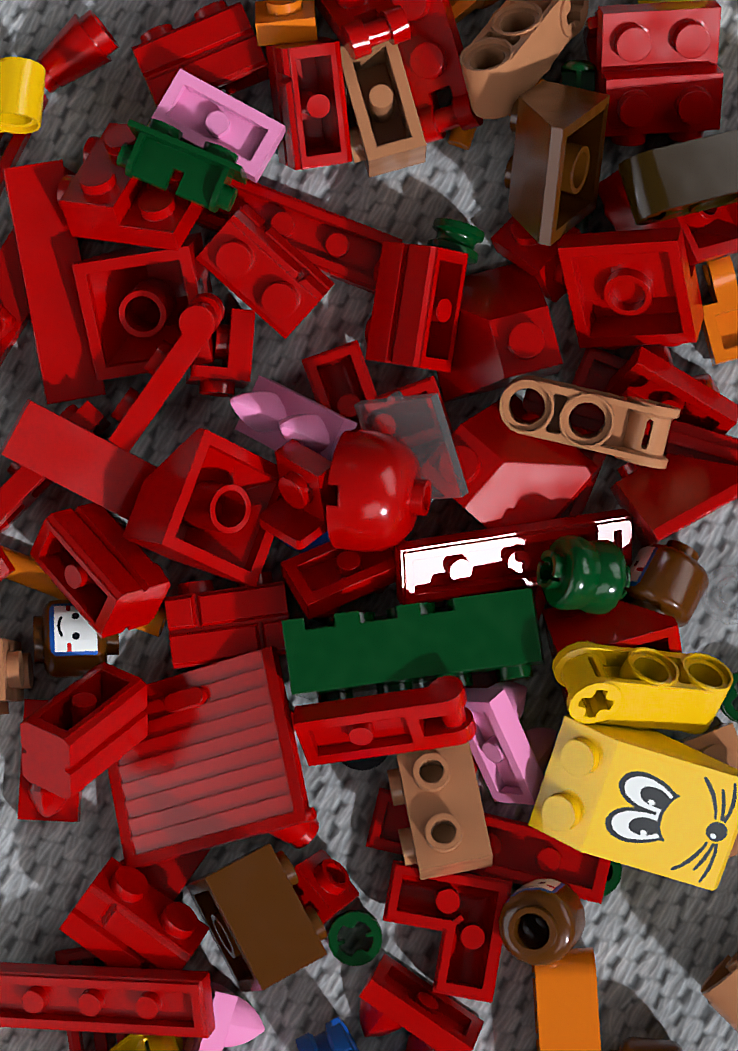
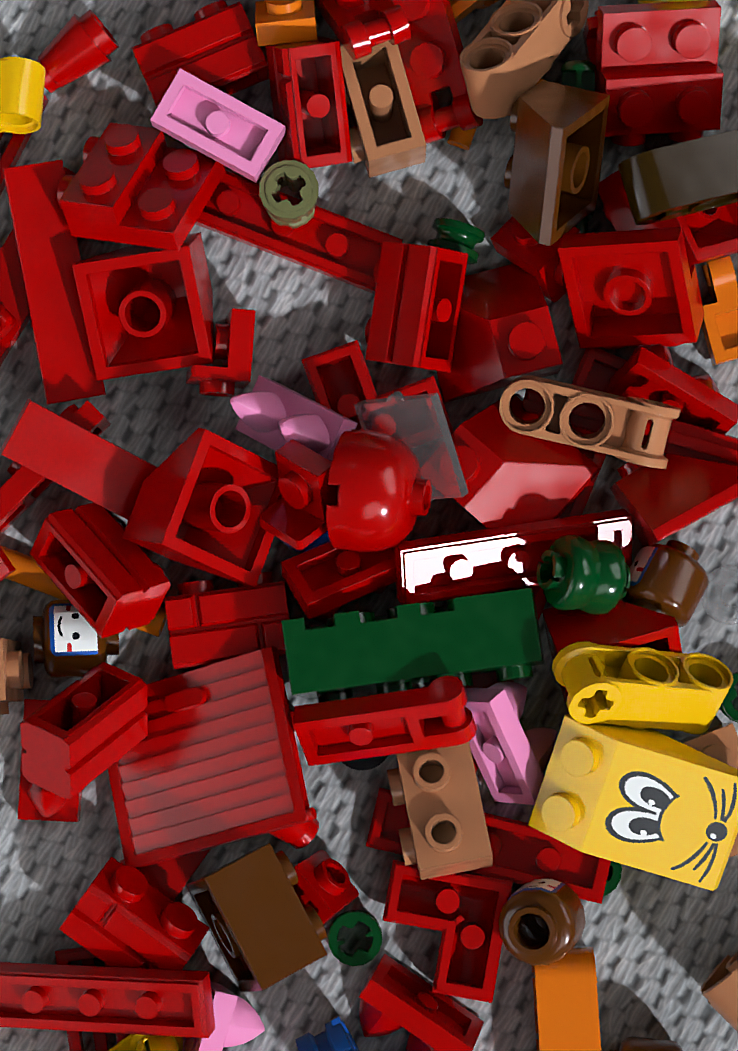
red plate [108,293,225,453] -> none
dark green hinge [116,118,248,213] -> none
red brick [195,204,335,339] -> none
none -> olive bush [259,160,319,228]

